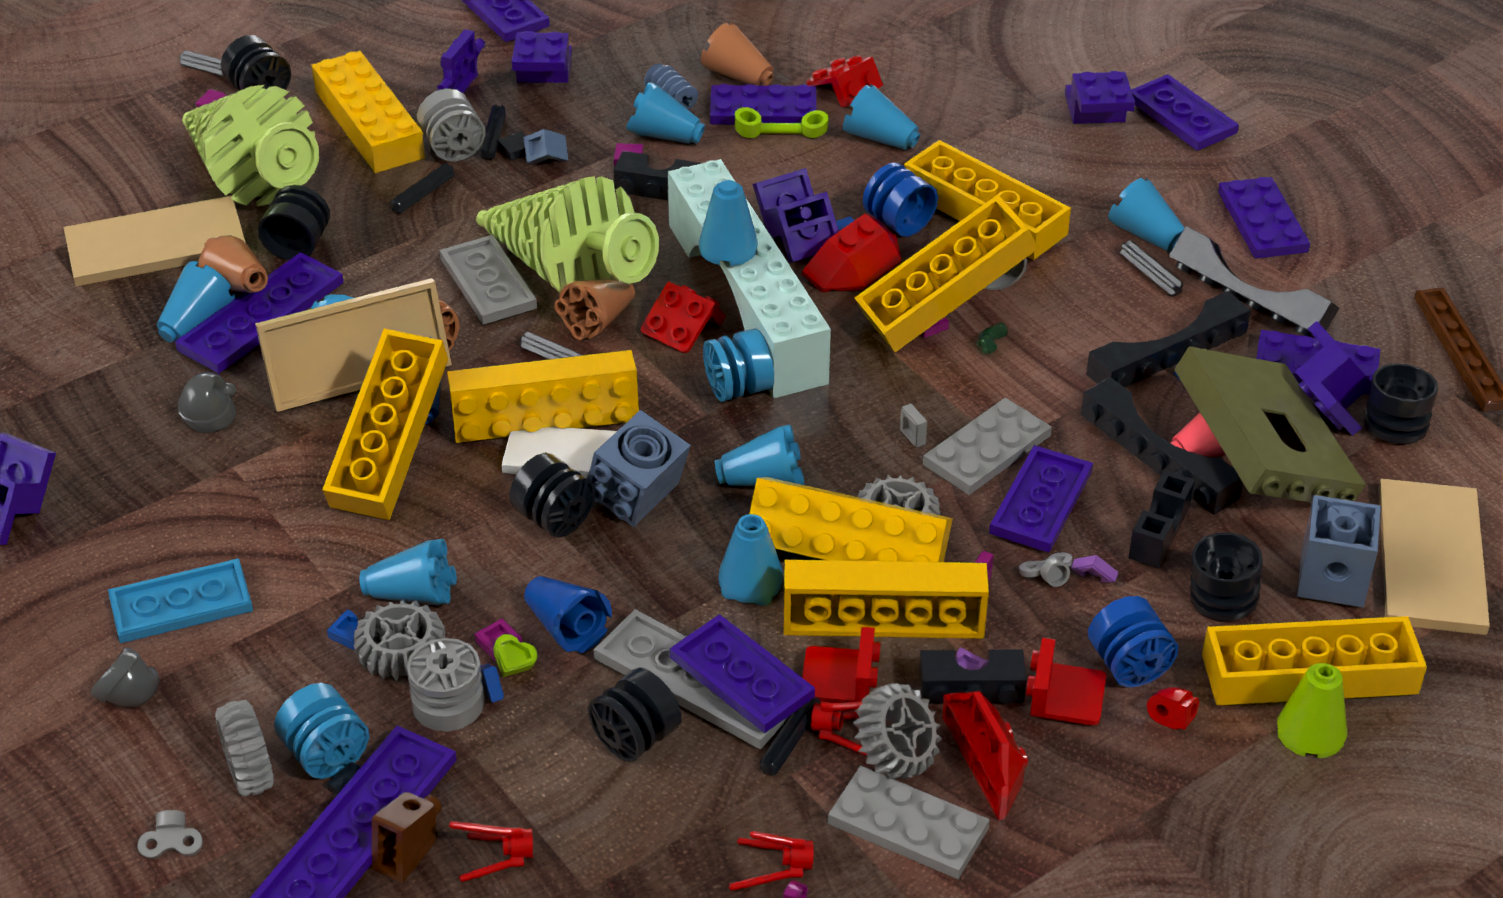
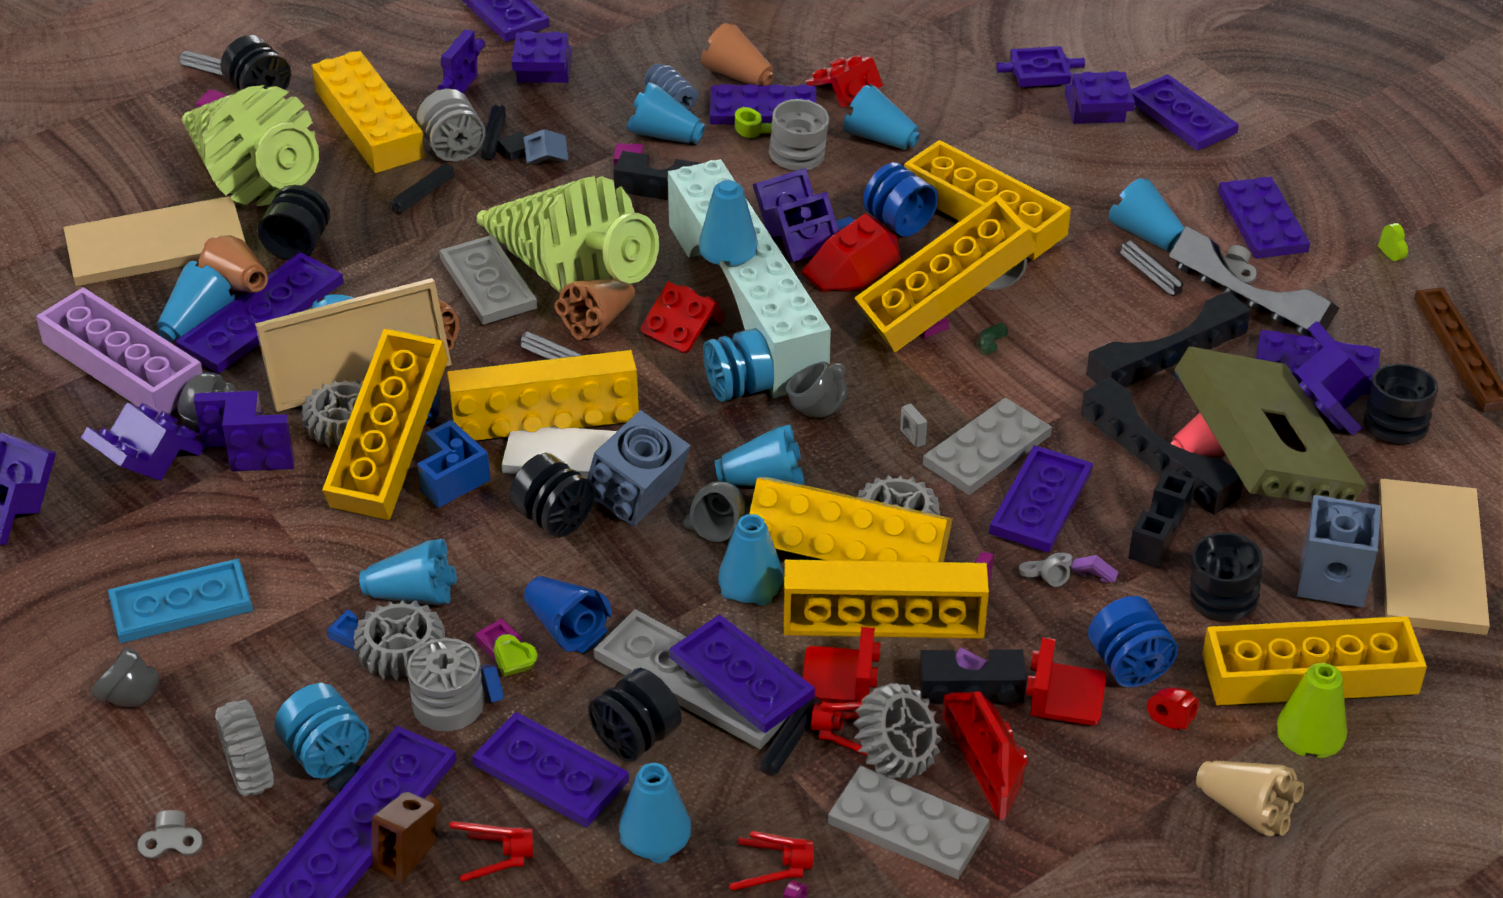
none -> lavender brick [36,287,203,414]
none -> dark purple bracket [81,402,206,481]
none -> dark purple bracket [194,391,295,472]
none -> light grey gear [302,378,362,449]
none -> blue brick [417,420,490,508]
none -> dark purple plate [472,712,629,828]
none -> dark azure cone [619,763,691,863]
none -> dark grey piece [683,481,745,542]
none -> light grey wheel [769,99,829,171]
none -> dark grey piece [786,361,848,418]
none -> dark purple plate [996,46,1085,88]
none -> tan cone [1196,760,1304,836]
none -> light grey piece [1224,245,1257,285]
none -> lime tile [1378,223,1408,261]

